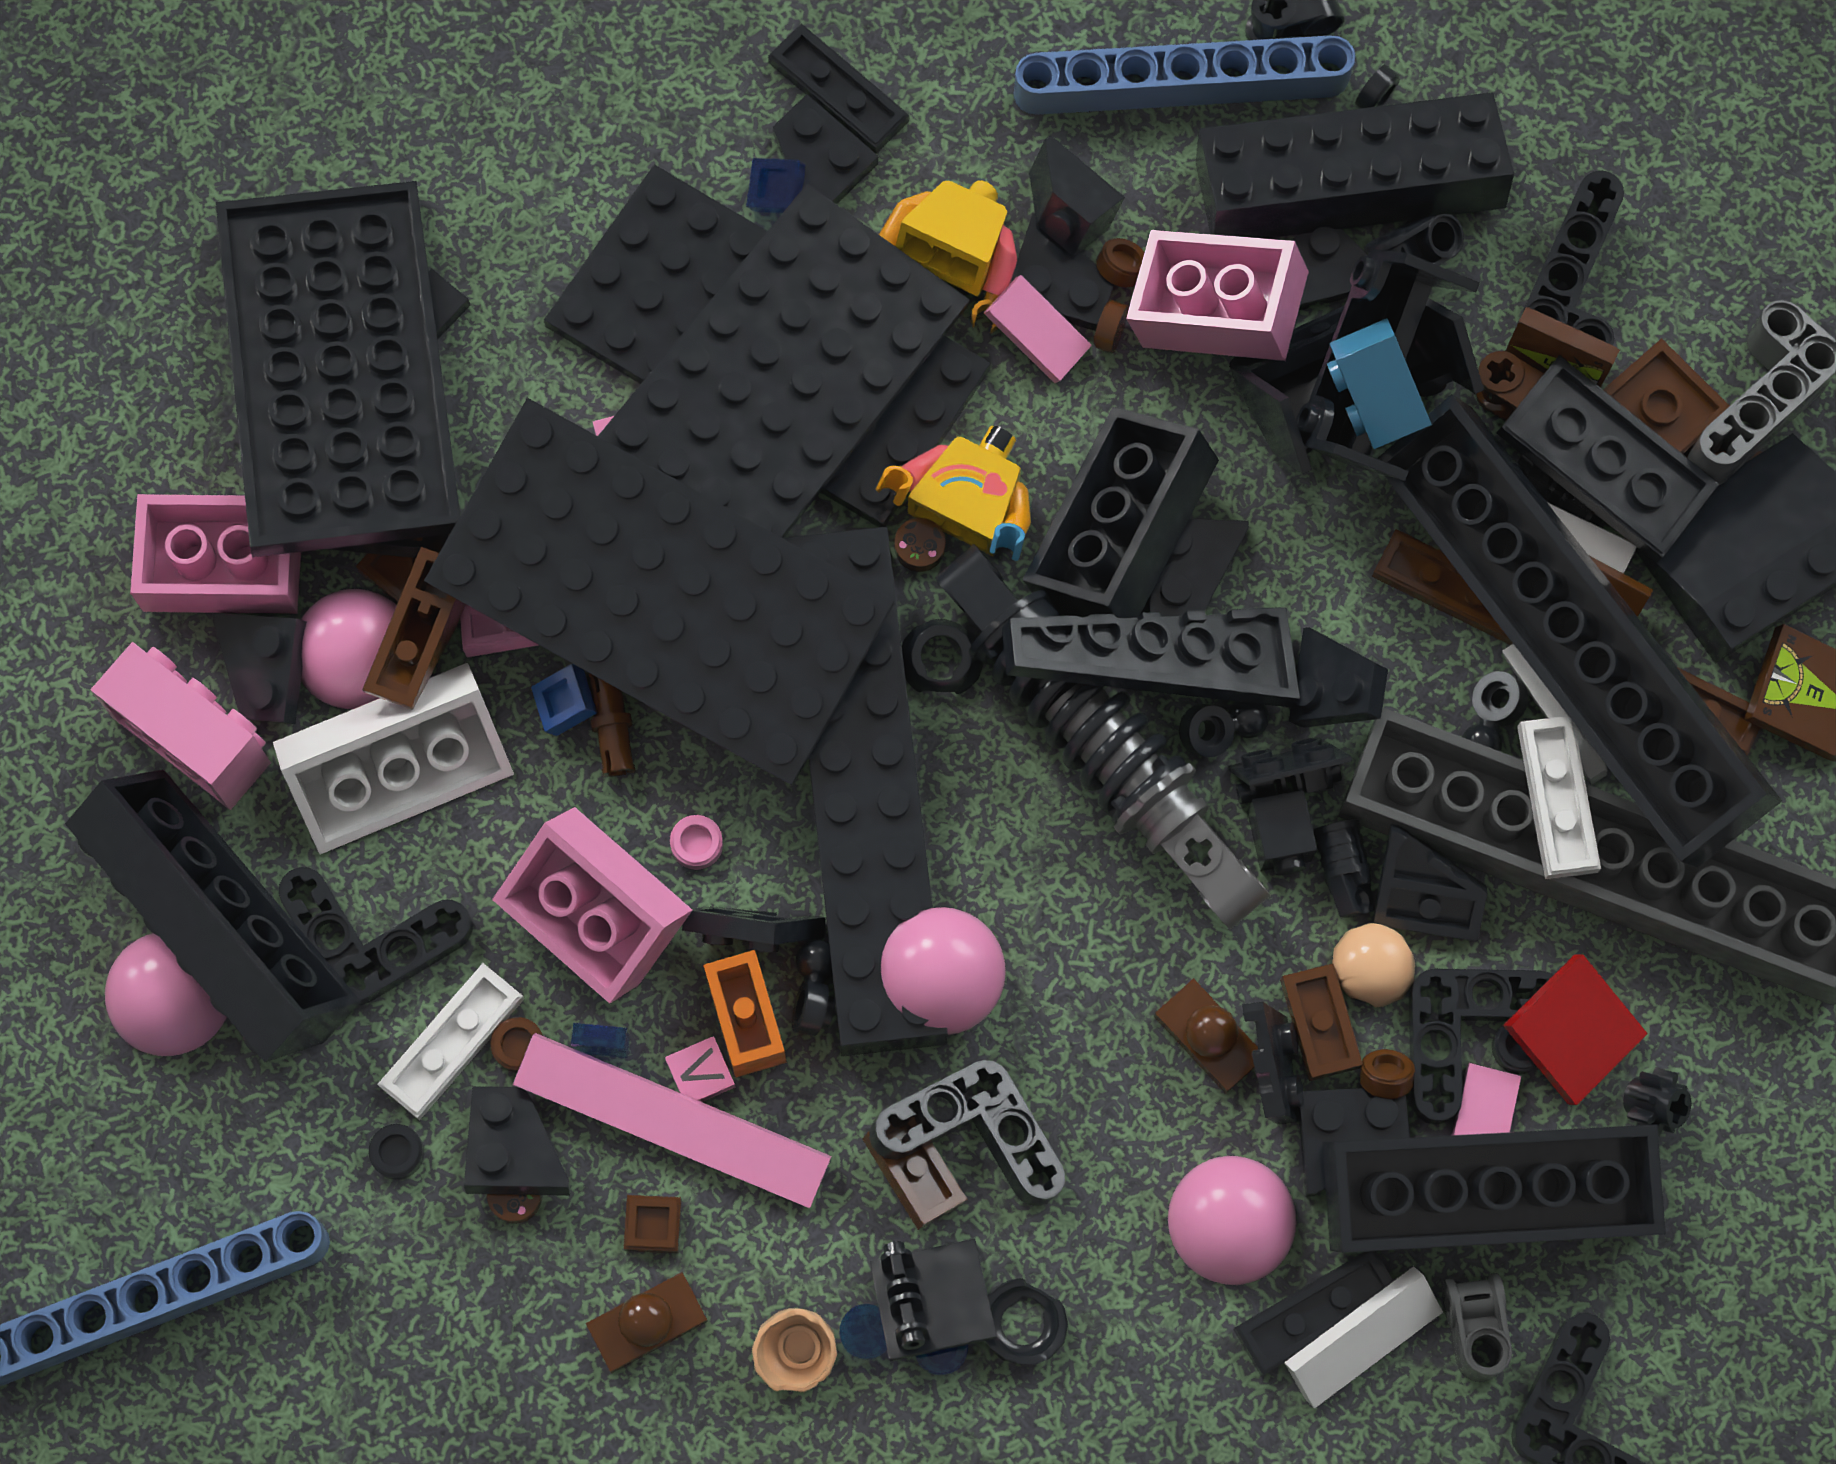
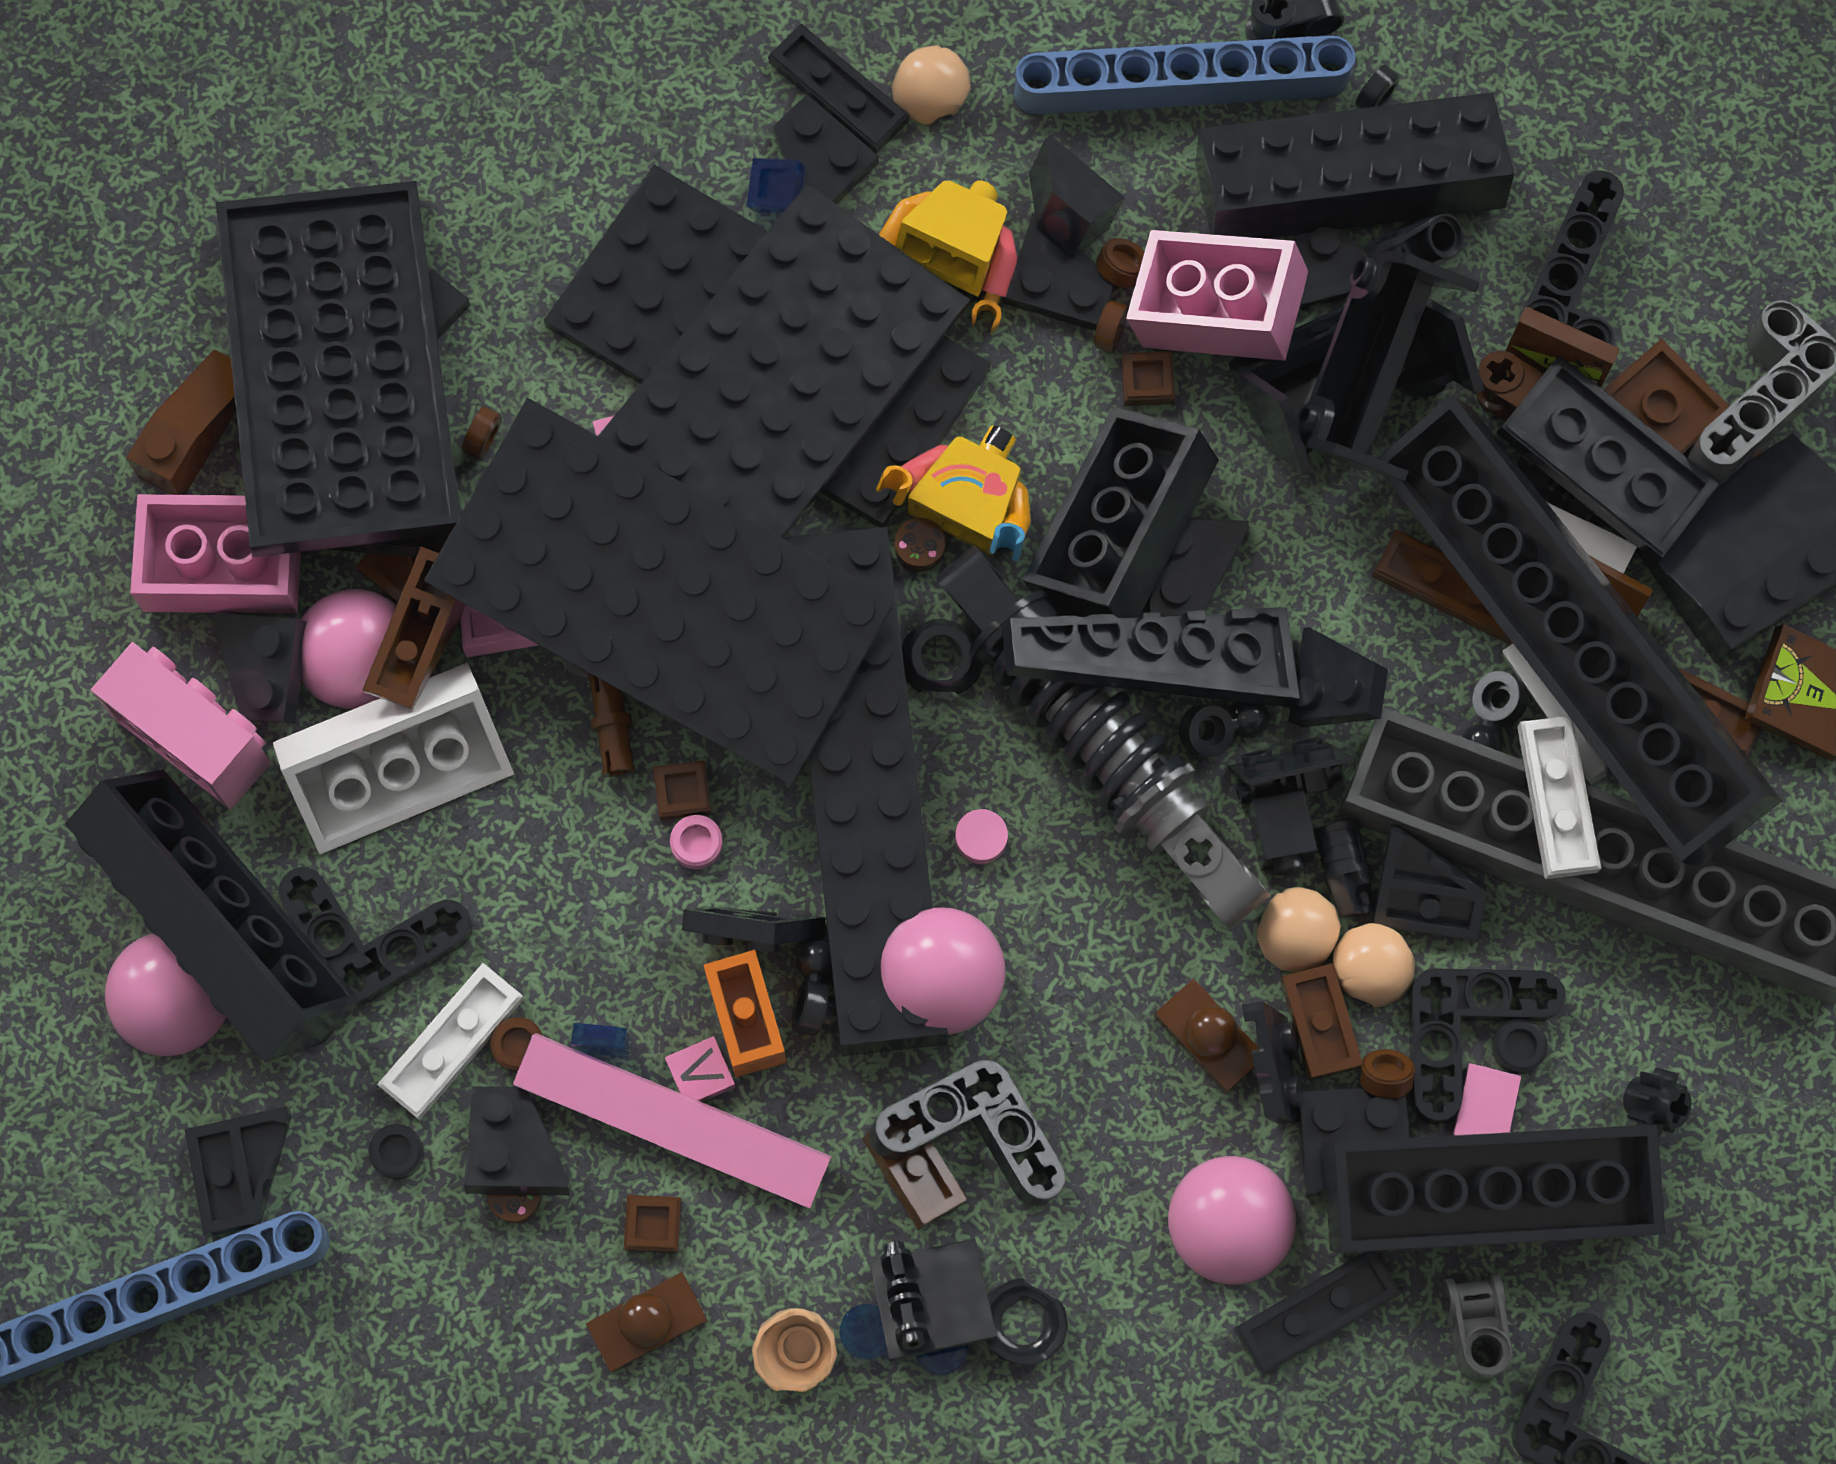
bright pink brick [492,807,692,1003] -> none
blue plate [531,664,597,736] -> none
bright pink tile [984,275,1092,383] -> none
white tile [1285,1267,1443,1409] -> none
dark azure brick [1327,318,1432,449] -> none
red tile [1503,954,1648,1105] -> none
none -> reddish brown slope [126,349,236,495]
none -> black wing [184,1106,292,1237]
none -> reddish brown tile [461,406,502,459]
none -> reddish brown tile [653,760,711,821]
none -> light nougat hair [891,45,971,125]
none -> bright pink tile [955,809,1008,864]
none -> reddish brown tile [1121,351,1175,406]
none -> light nougat hair [1257,887,1341,973]

